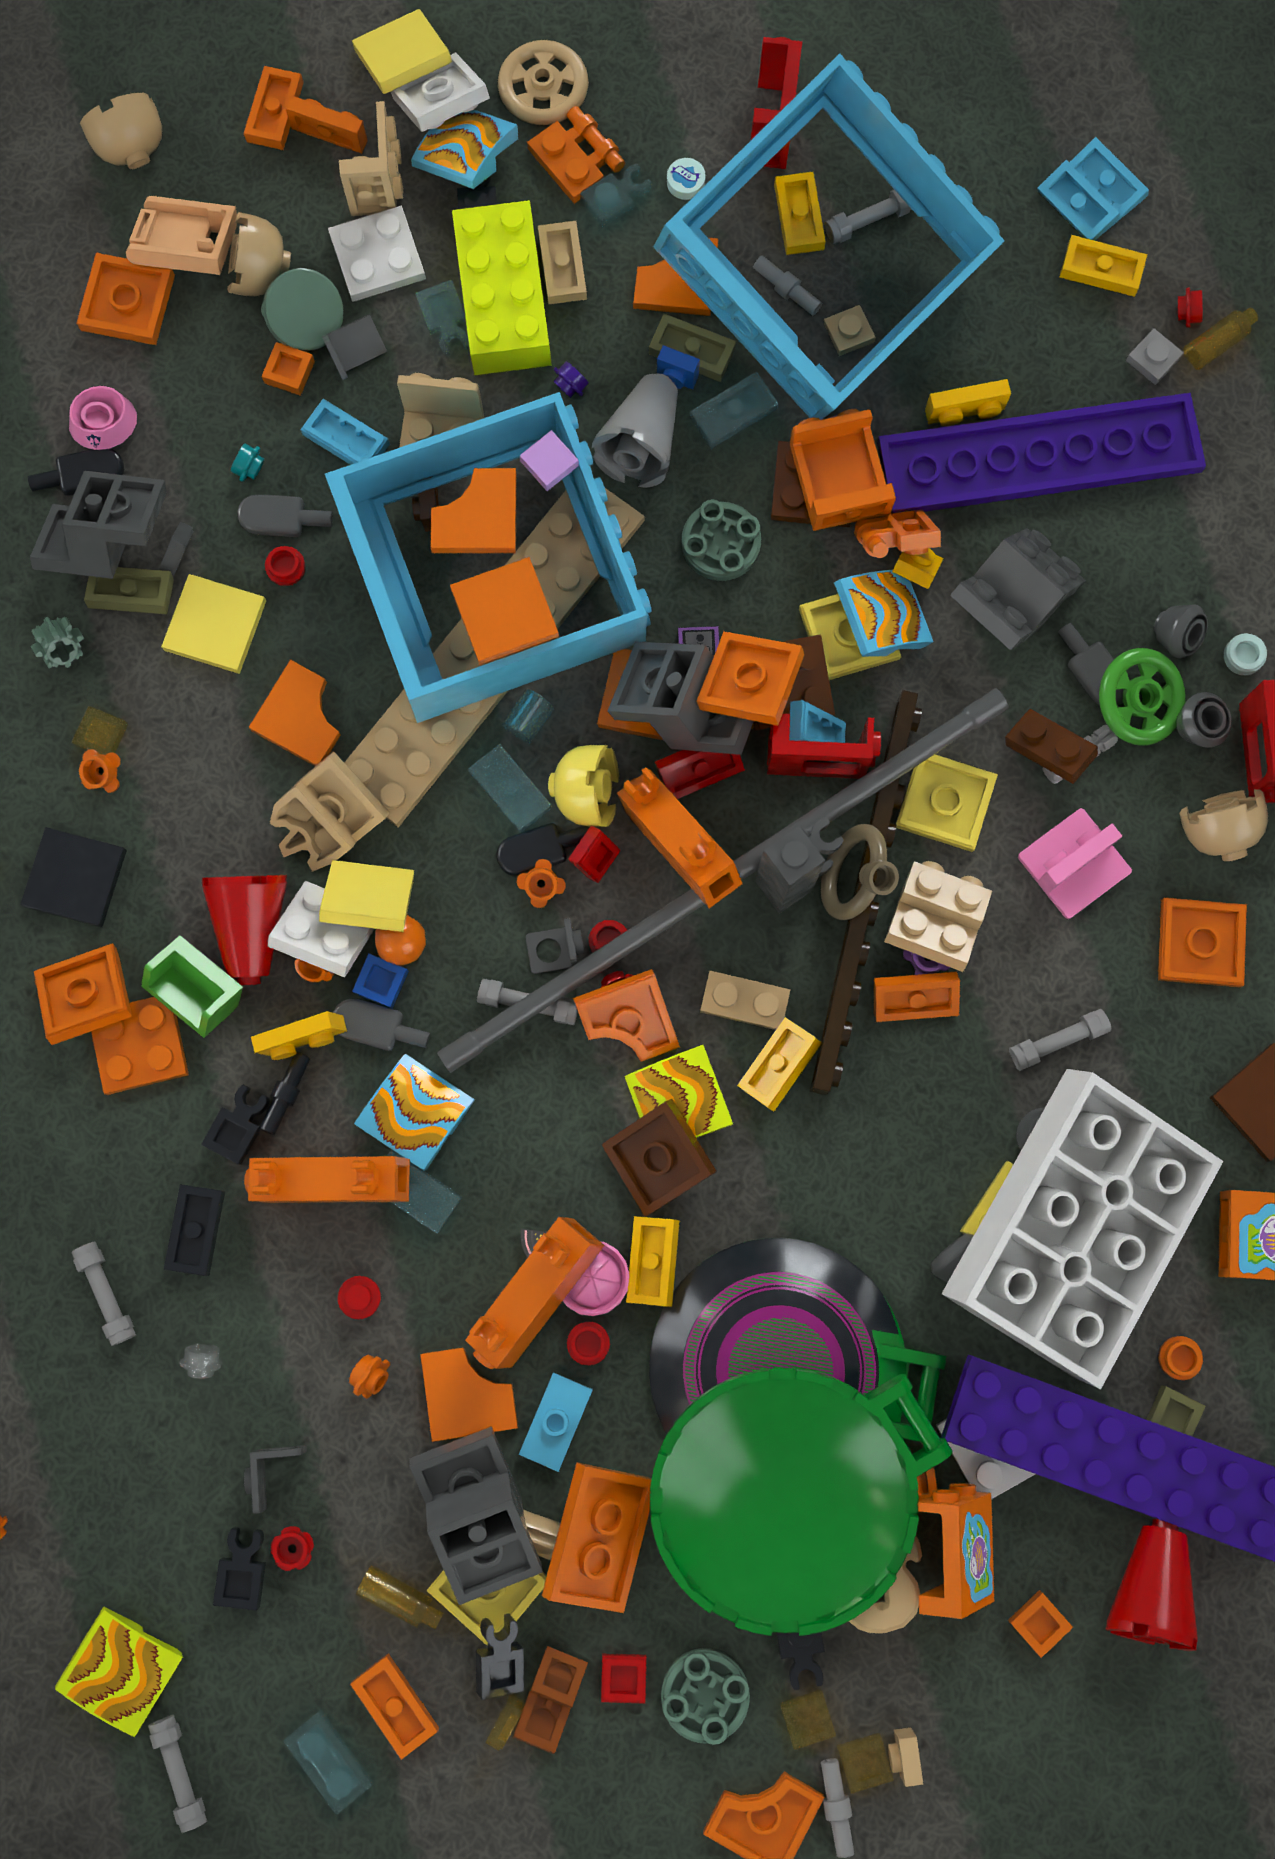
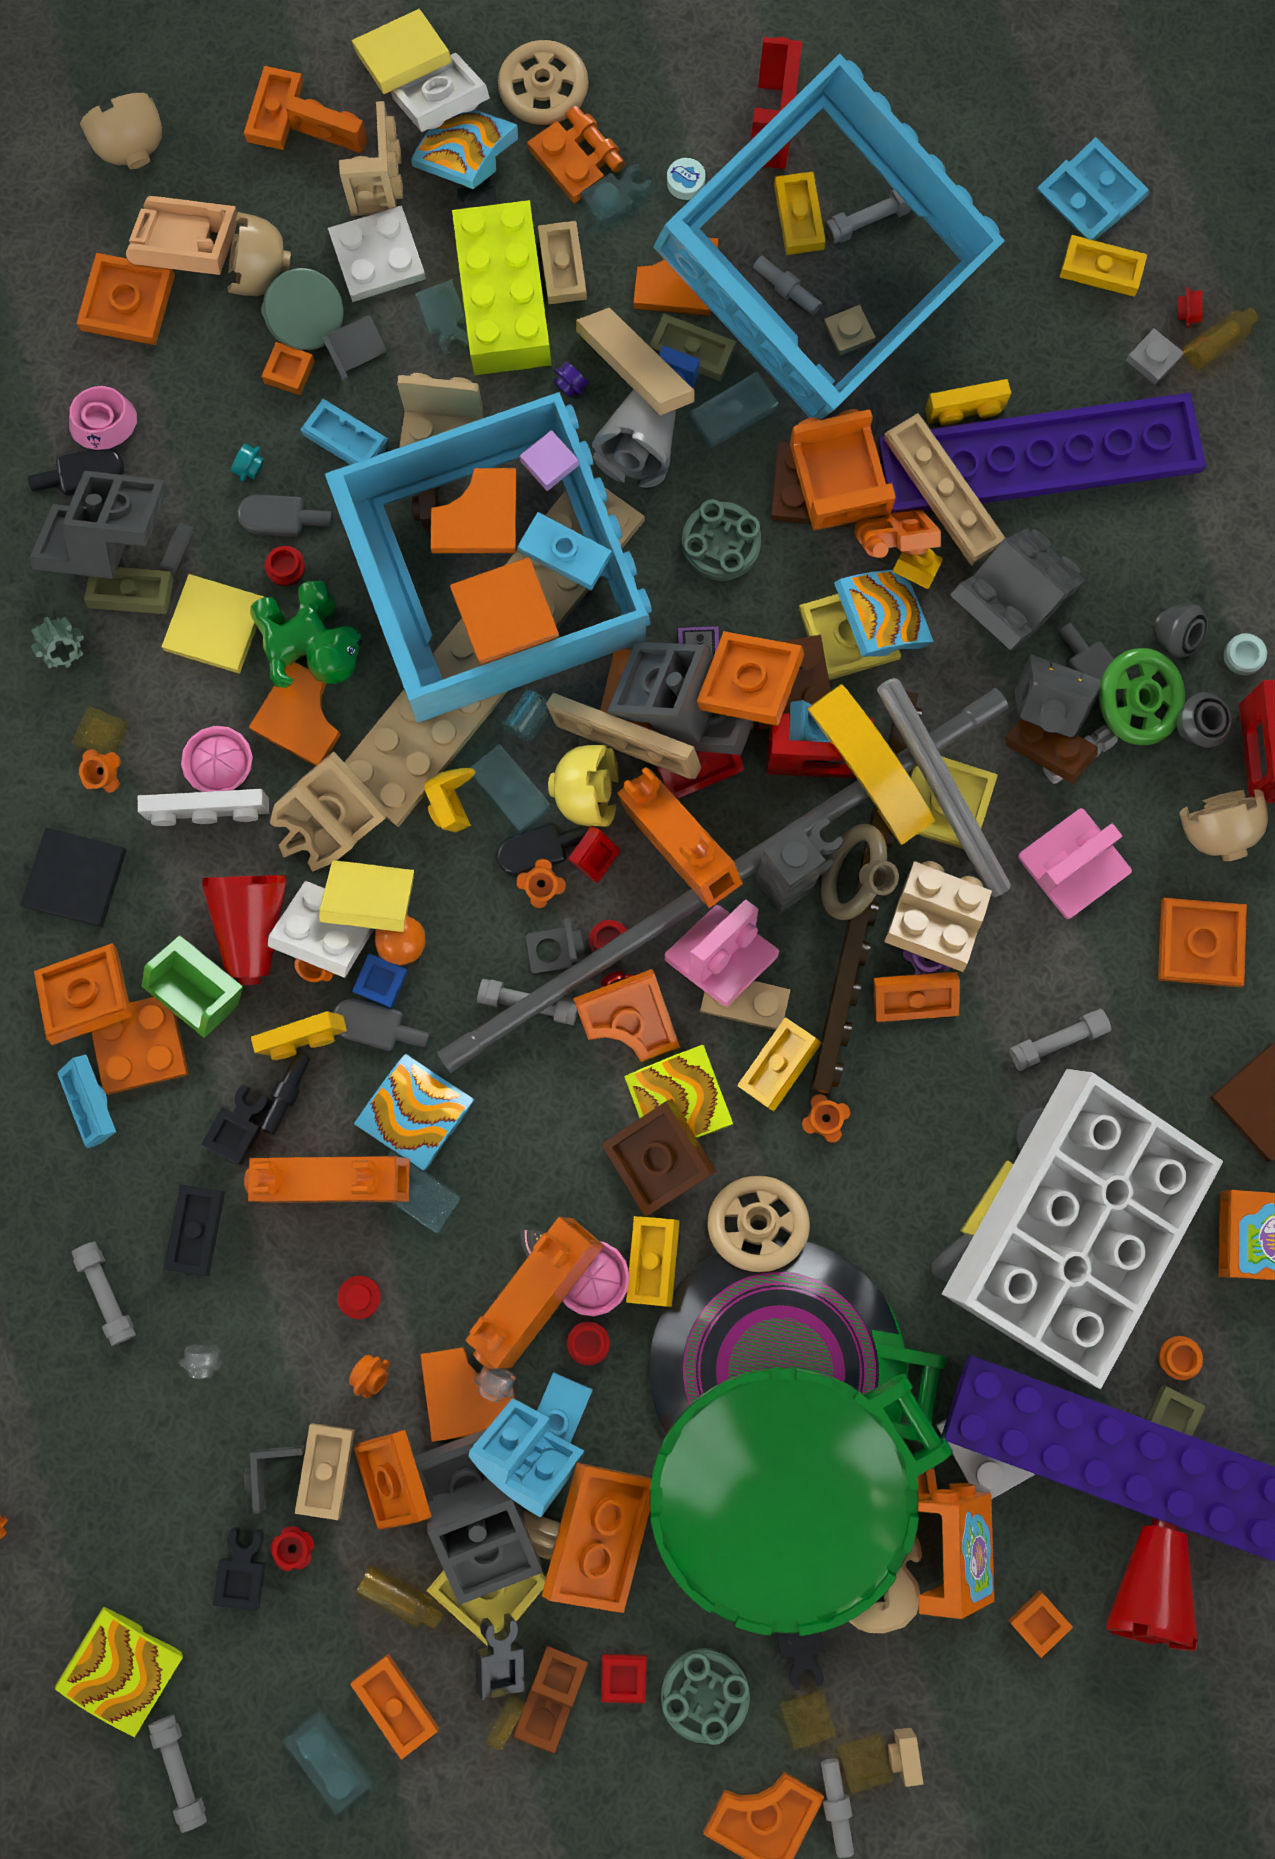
none -> medium azure plate [57,1055,116,1149]
none -> white plate [138,789,269,826]
none -> bright pink hat [181,726,253,792]
none -> green animal [250,581,363,688]
none -> tan plate [295,1423,355,1520]
none -> orange tile [354,1430,432,1530]
none -> yellow plate [424,768,476,832]
none -> medium azure slope [468,1398,584,1518]
none -> clear plate [474,1365,516,1402]
none -> medium azure plate [517,512,612,591]
none -> tan tile [546,693,702,779]
none -> tan tile [576,307,694,415]
none -> bright pink bracket [664,899,779,1006]
none -> tan plate [708,1176,810,1272]
none -> orange plate [802,1094,850,1143]
none -> yellow slope [807,684,935,845]
none -> light grey axle [877,678,1011,897]
none -> tan tile [883,413,1006,566]
none -> dark grey torso [1015,654,1101,737]

